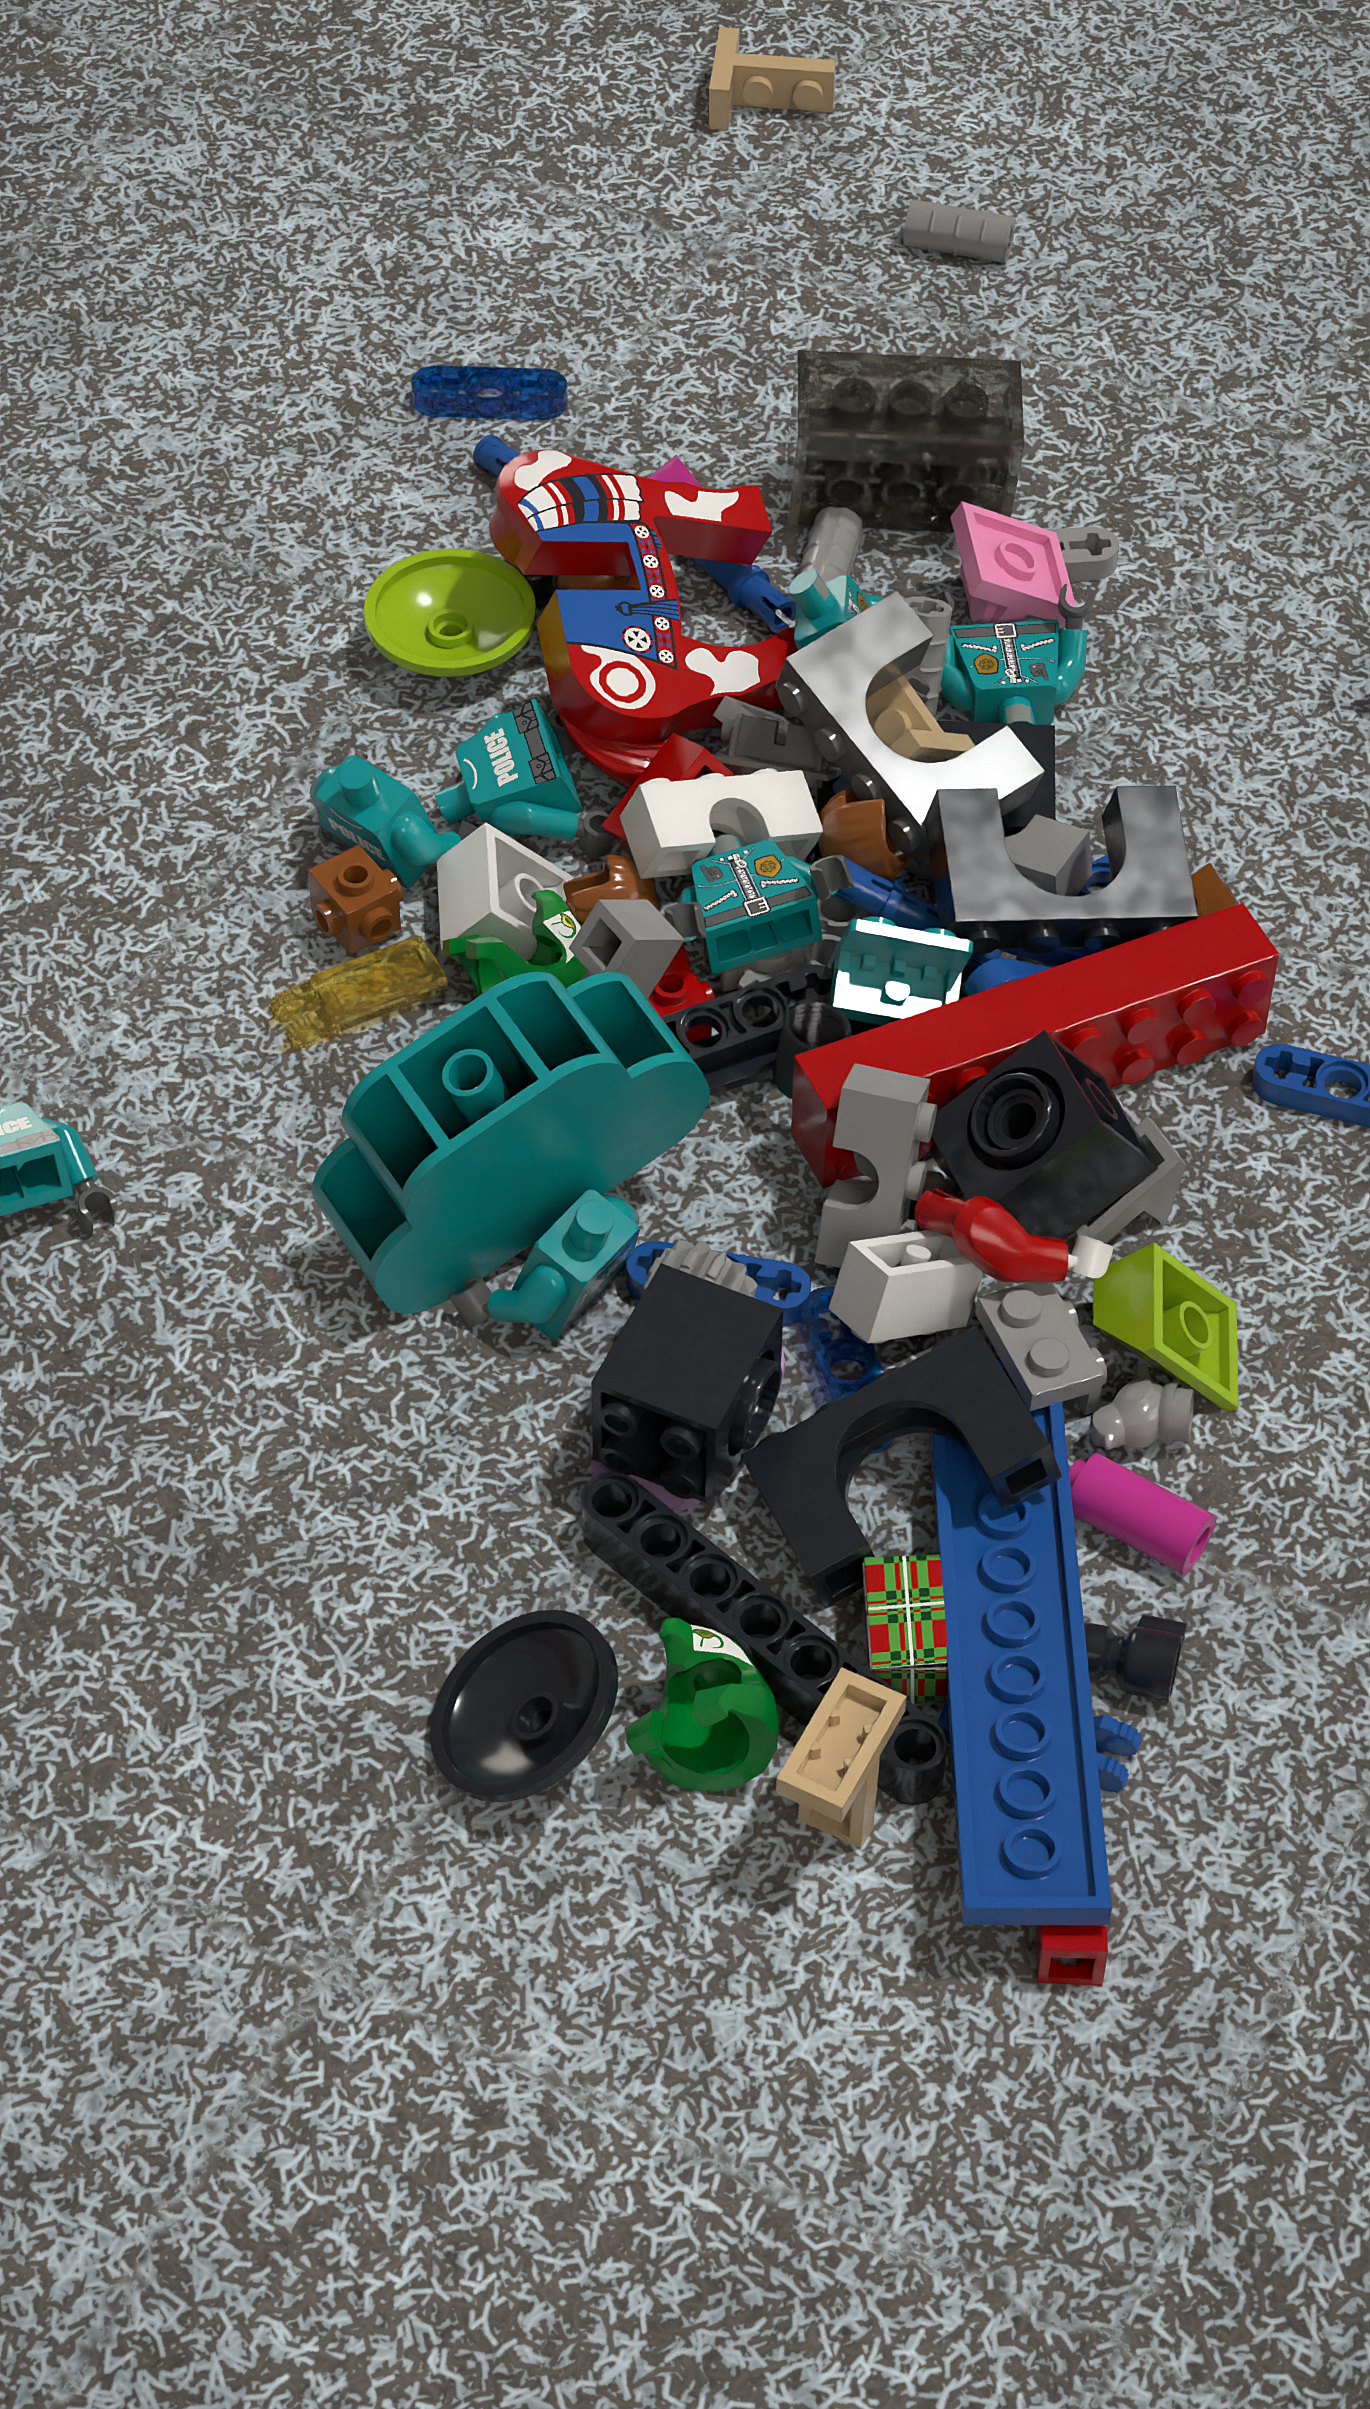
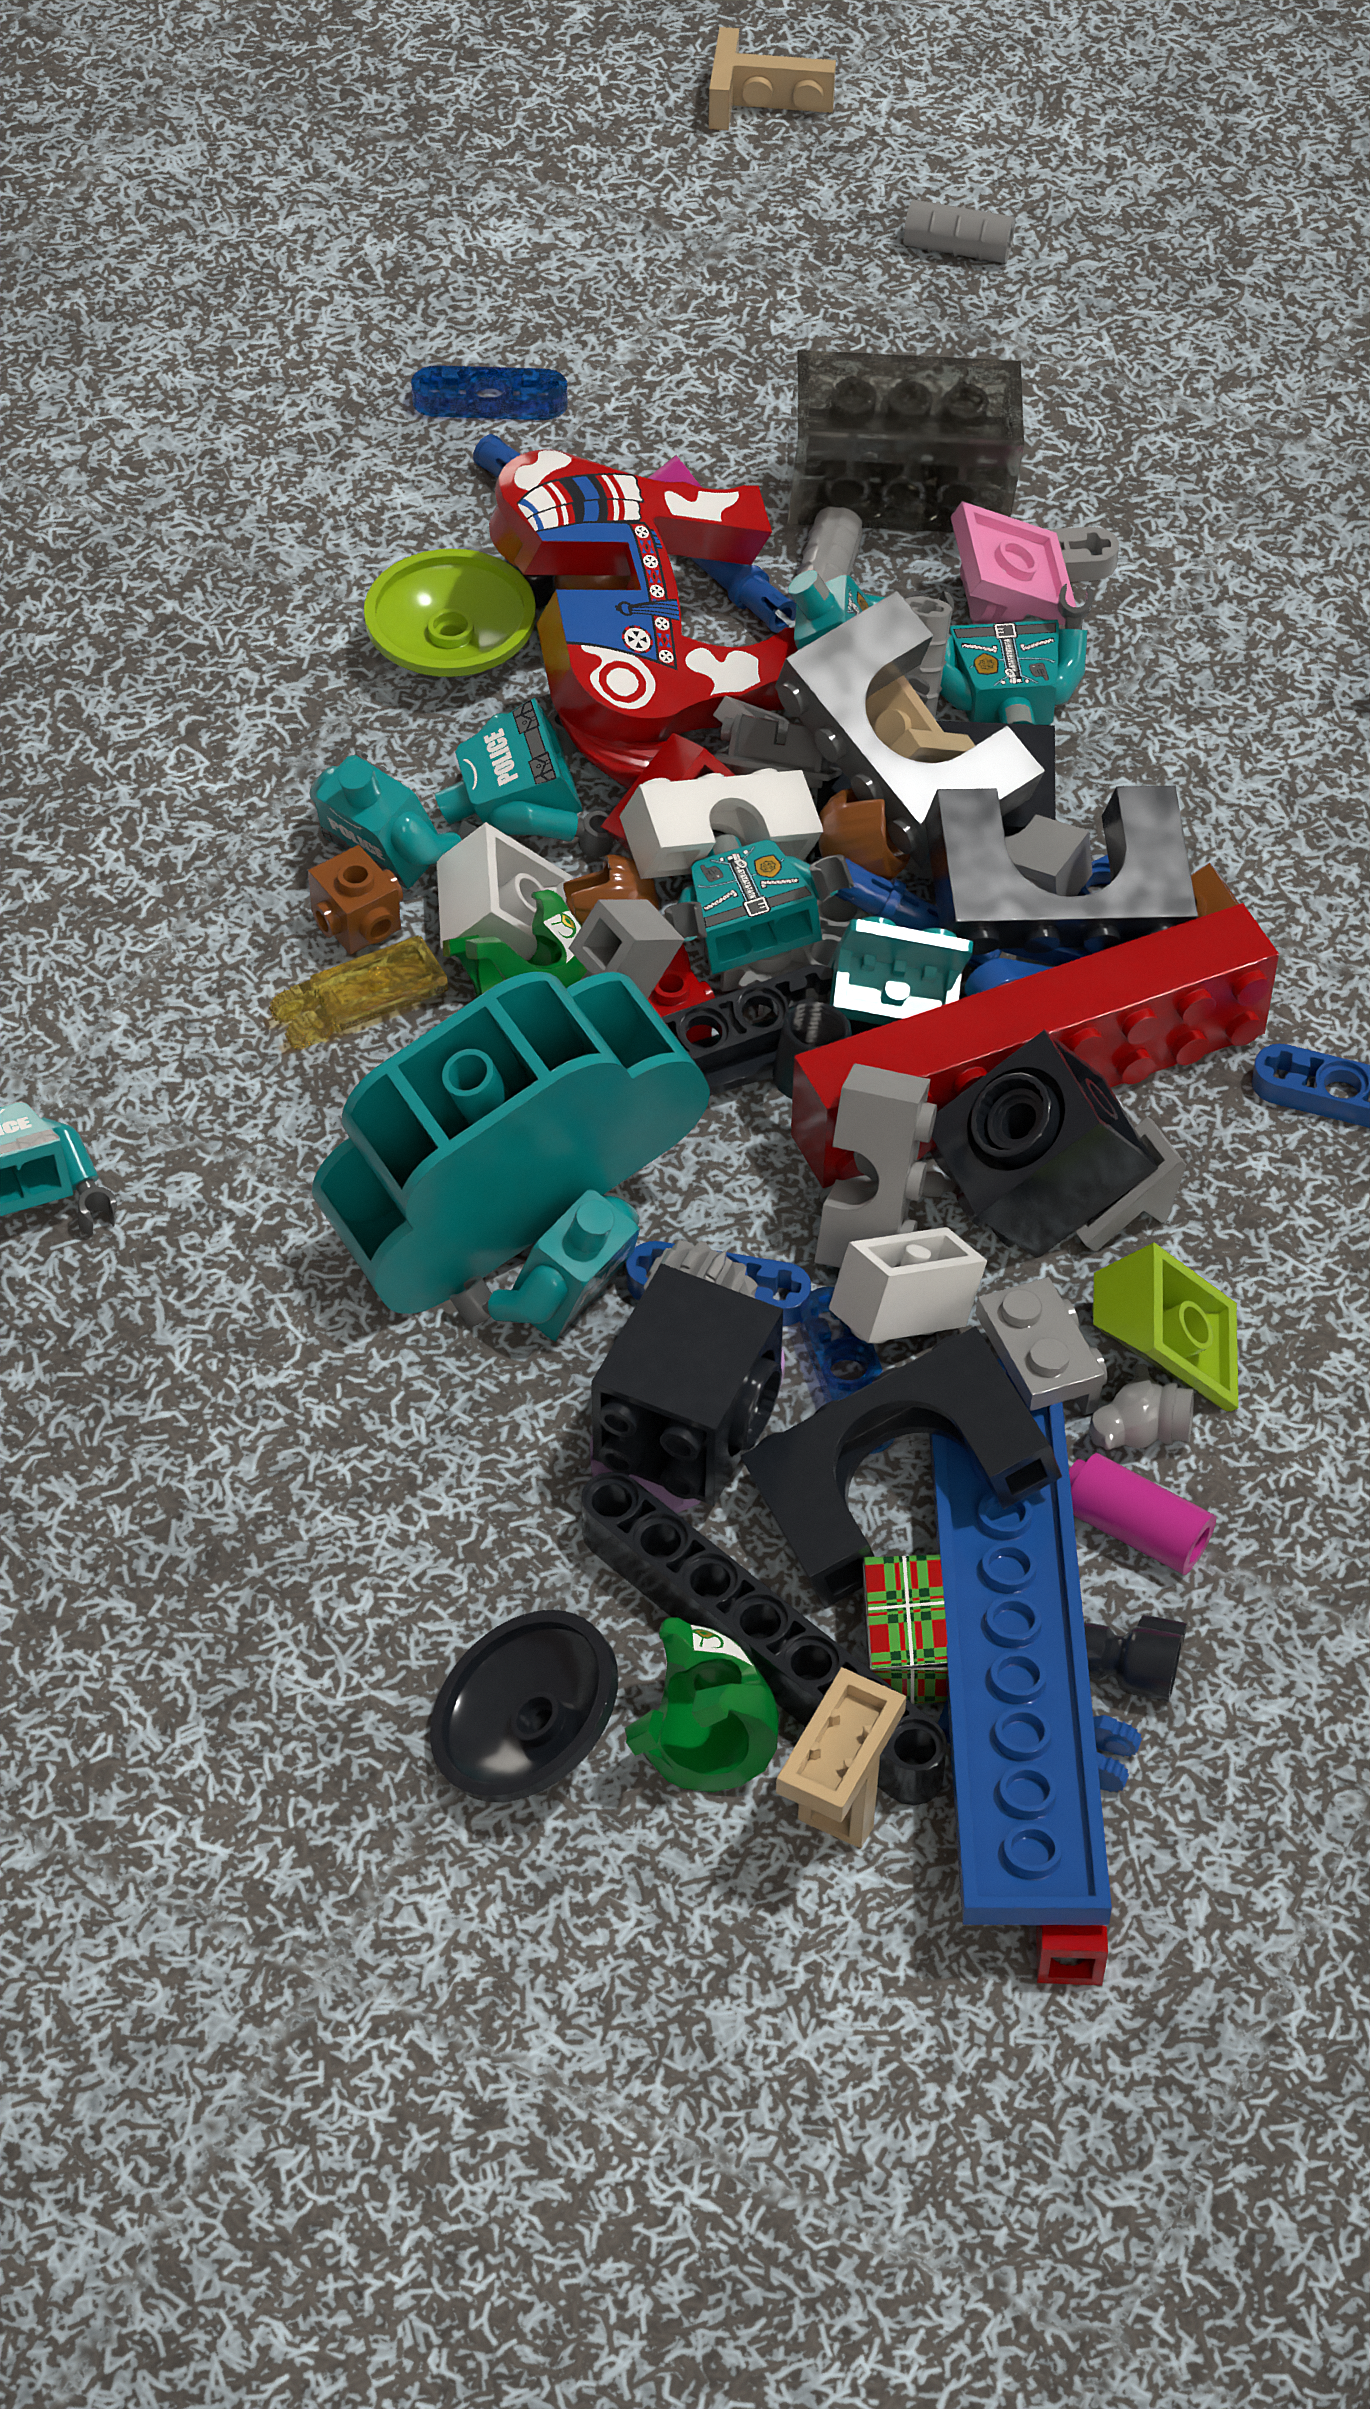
red arm [915,1189,1113,1283] -> none

